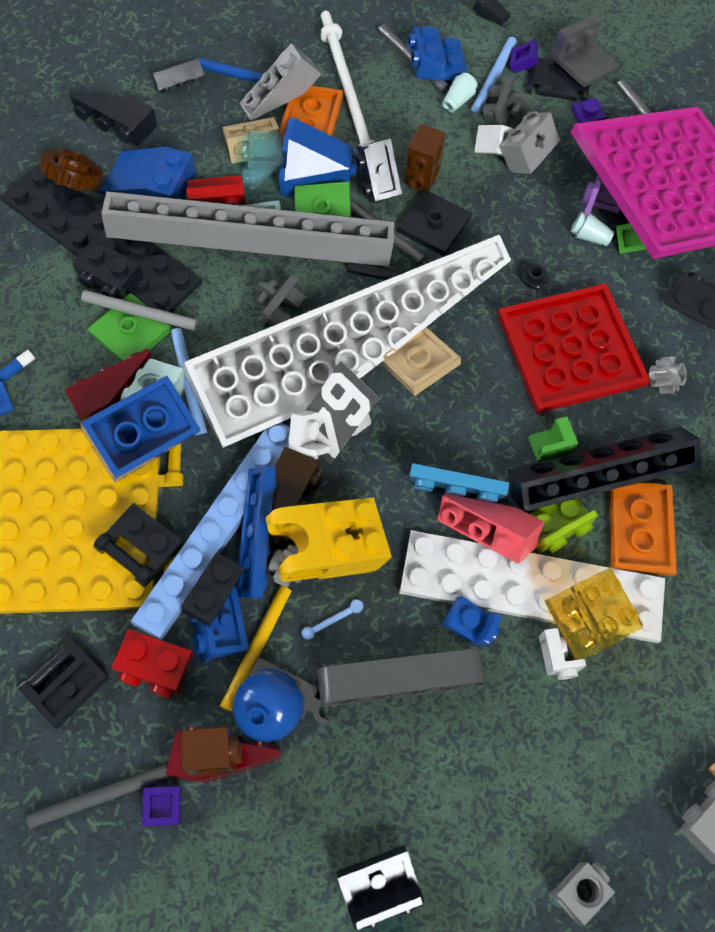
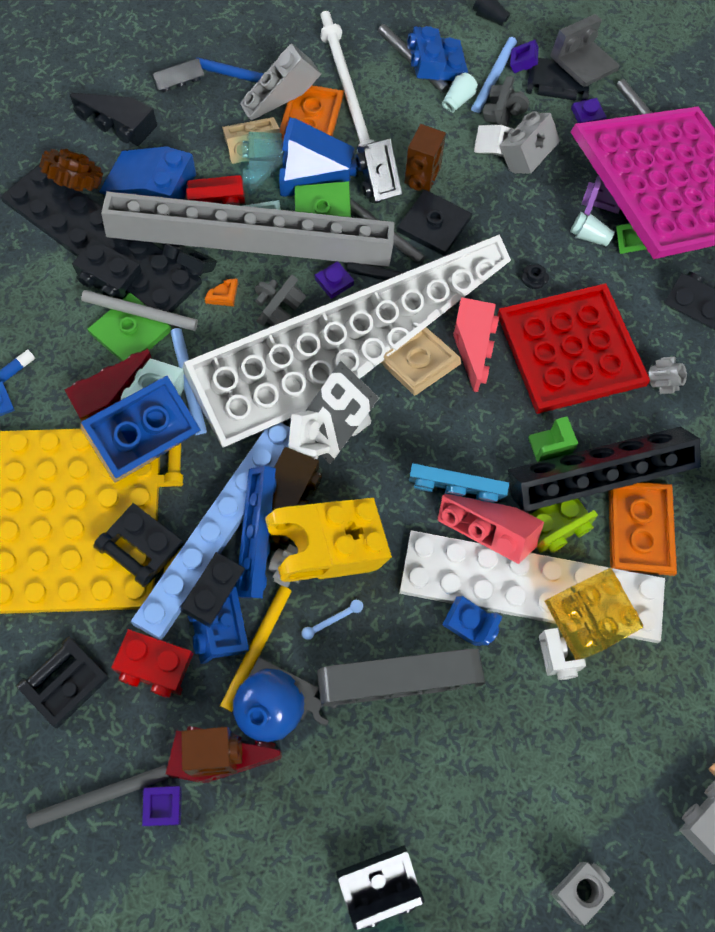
none -> black plate [162,243,217,276]
none -> orange tile [205,279,238,307]
none -> dark purple plate [315,261,354,299]
none -> coral slope [453,297,499,392]

